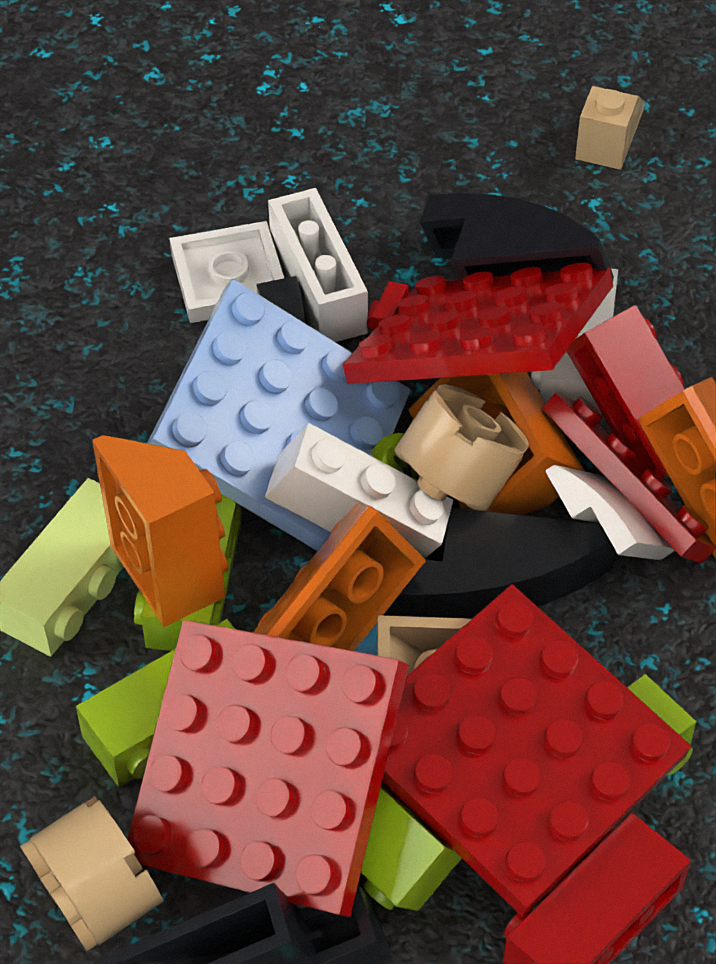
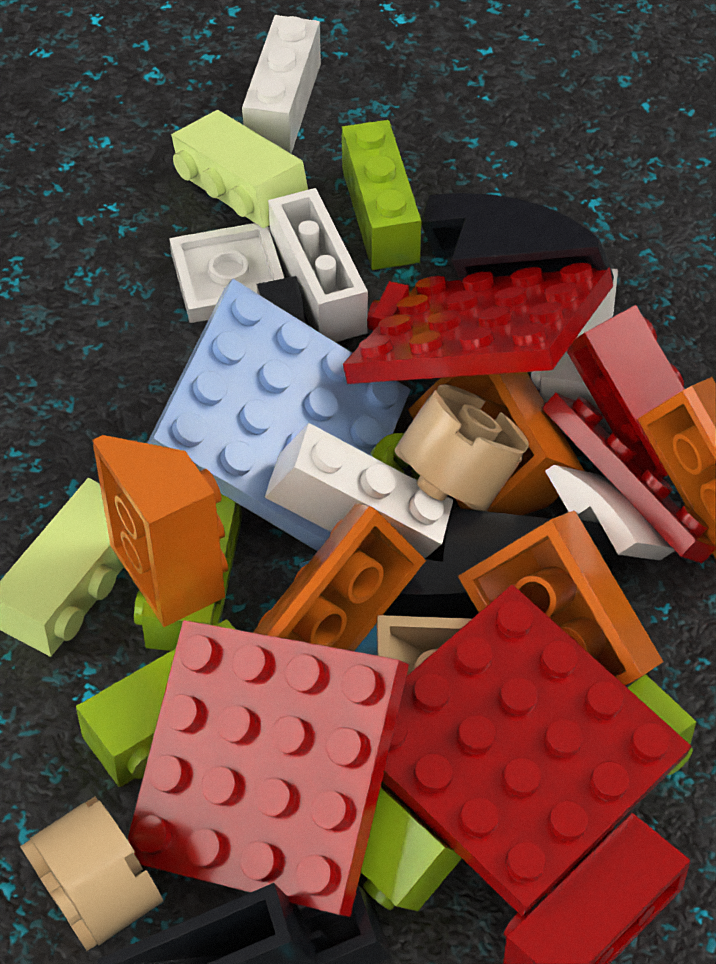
tan slope [575,86,645,170] -> none
none -> yellowish green brick [171,110,308,228]
none -> white brick [242,15,321,153]
none -> lime brick [342,120,421,270]
none -> orange slope [458,510,664,685]

